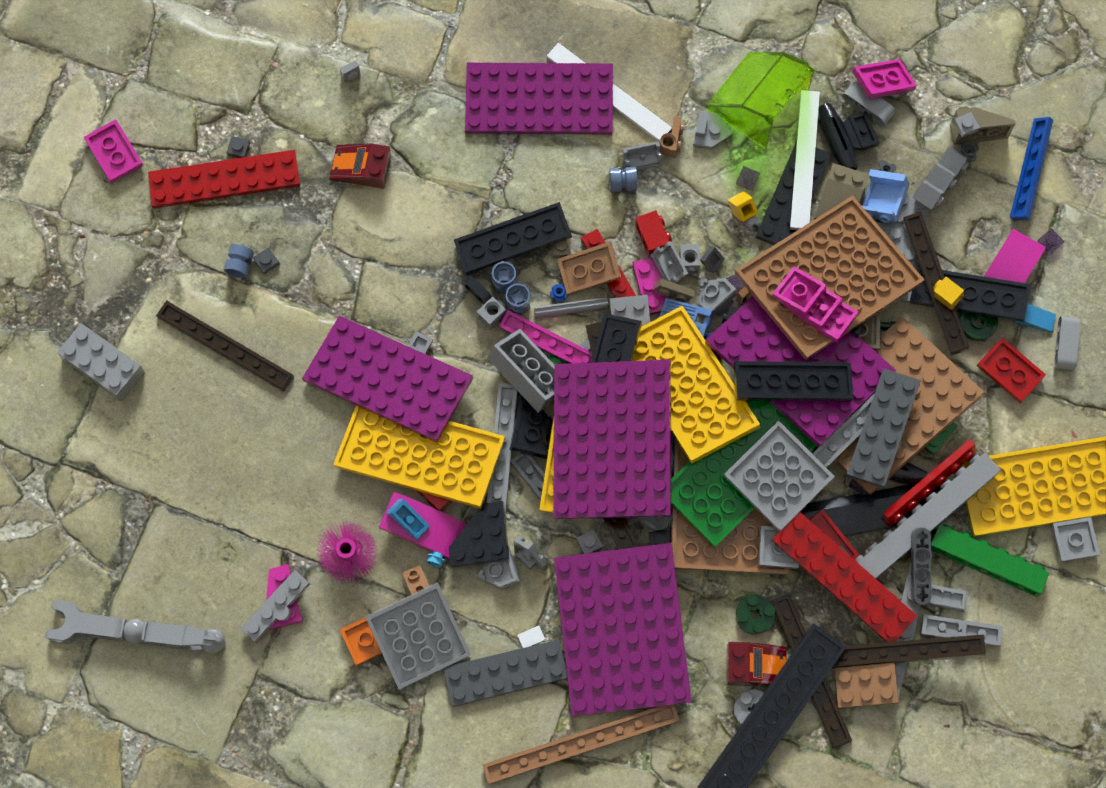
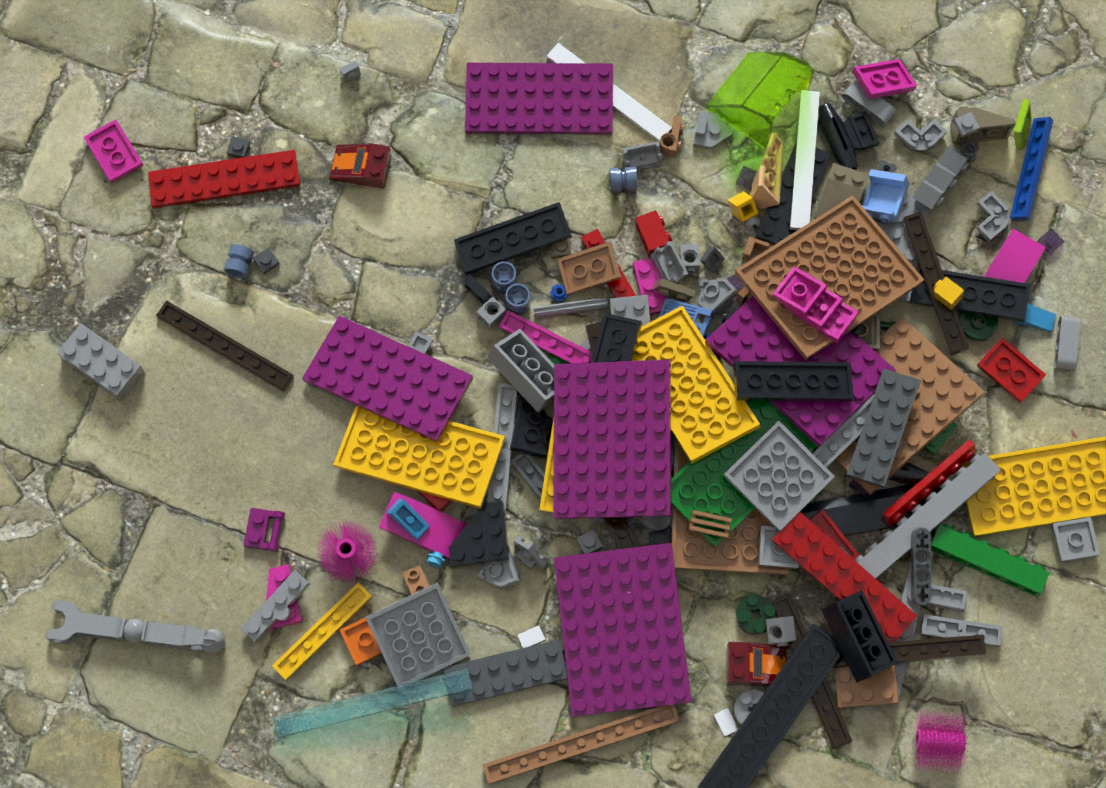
none -> magenta plate [243,508,285,552]
none -> yellow plate [272,583,372,681]
none -> clear light blue plate [273,669,473,738]
none -> medium nougat tile [688,510,732,539]
none -> white sticker [714,708,738,736]
none -> medium nougat panel [741,237,770,262]
none -> light nougat wedge [750,133,783,209]
none -> light grey brick [766,616,796,647]
none -> black slope [821,590,898,683]
none -> light grey plate [894,119,947,151]
none -> dark pink piece [913,710,969,774]
none -> light grey plate [976,191,1009,242]
none -> lime tile [1014,99,1032,150]

